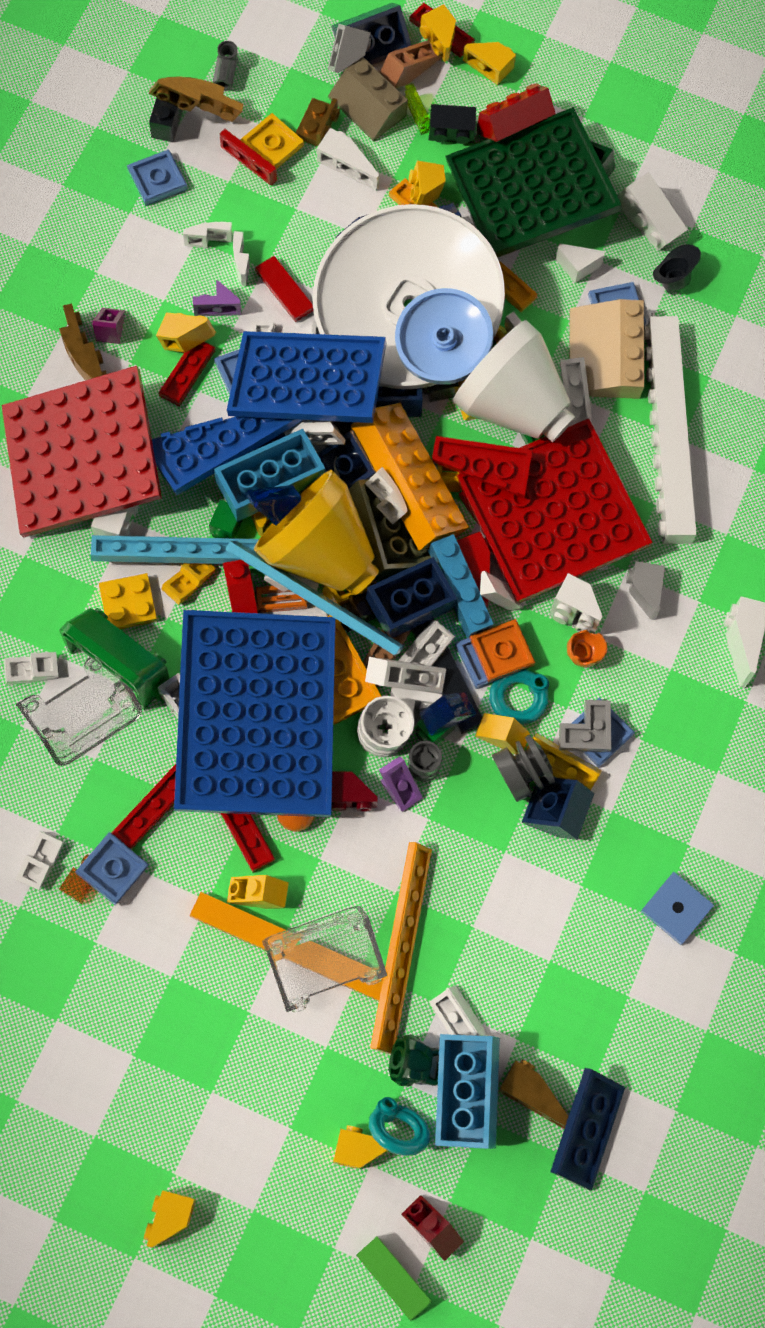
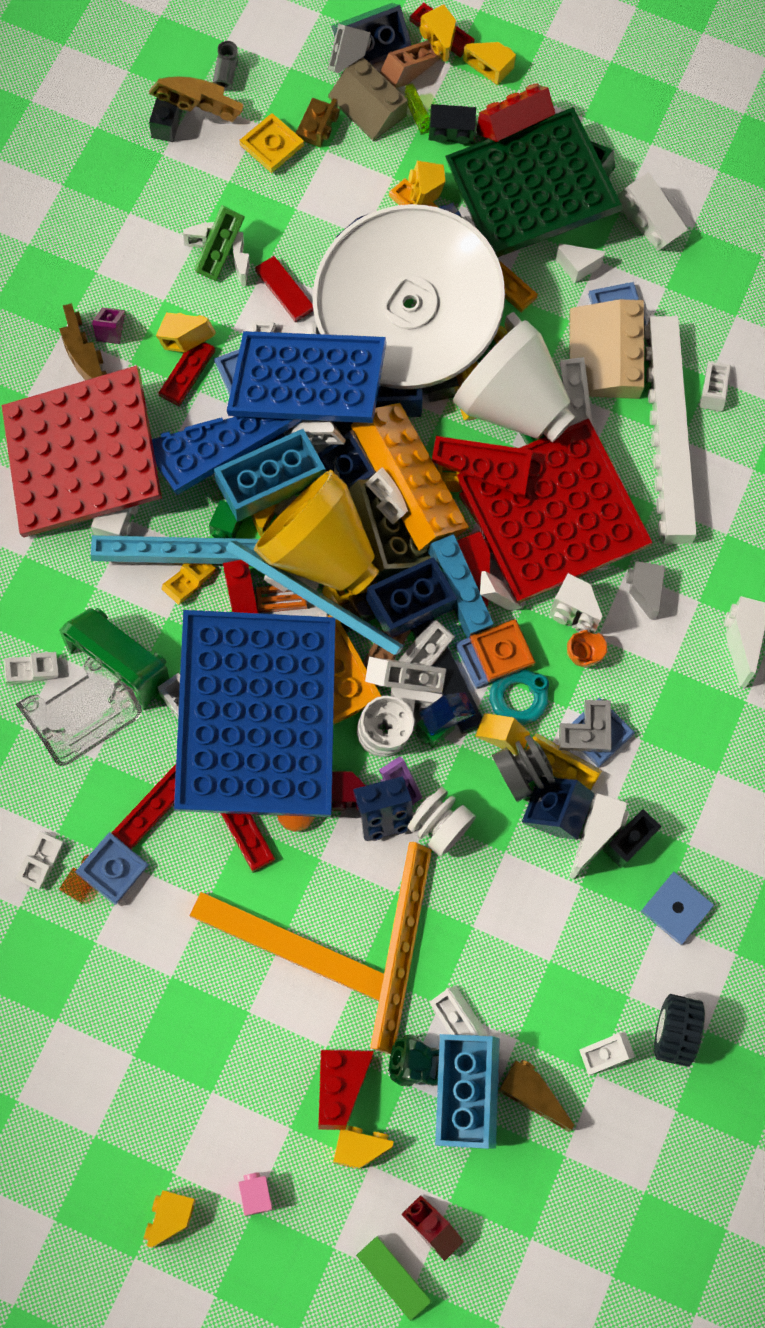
yellow plate [99,573,157,629] -> none
medium blue tile [127,149,188,206] -> none
medium lavender slope [193,280,241,316] -> none
red tile [220,129,277,186] -> none
yellow slope [227,875,289,909] -> none
clear blue slope [245,485,301,526] -> none
clear windscreen [262,906,388,1012] -> none
white slope [317,128,379,191] -> none
teal piece [369,1097,430,1156] -> none
light blue dish [395,288,493,384] -> none
dark grey wheel [407,741,442,782] -> none
dark blue tile [550,1068,625,1191] -> none
black piece [653,244,701,294] -> none
none -> bright green slope [194,205,245,282]
none -> bright pink brick [238,1172,272,1216]
none -> red wing [318,1050,374,1130]
none -> dark blue bracket [353,776,413,841]
none -> white wheel [408,787,476,857]
none -> white slope [569,793,629,878]
none -> white slope [579,1032,635,1075]
none -> black brick [603,809,662,868]
none -> black wheel [654,994,705,1067]
none -> white slope [700,361,731,411]

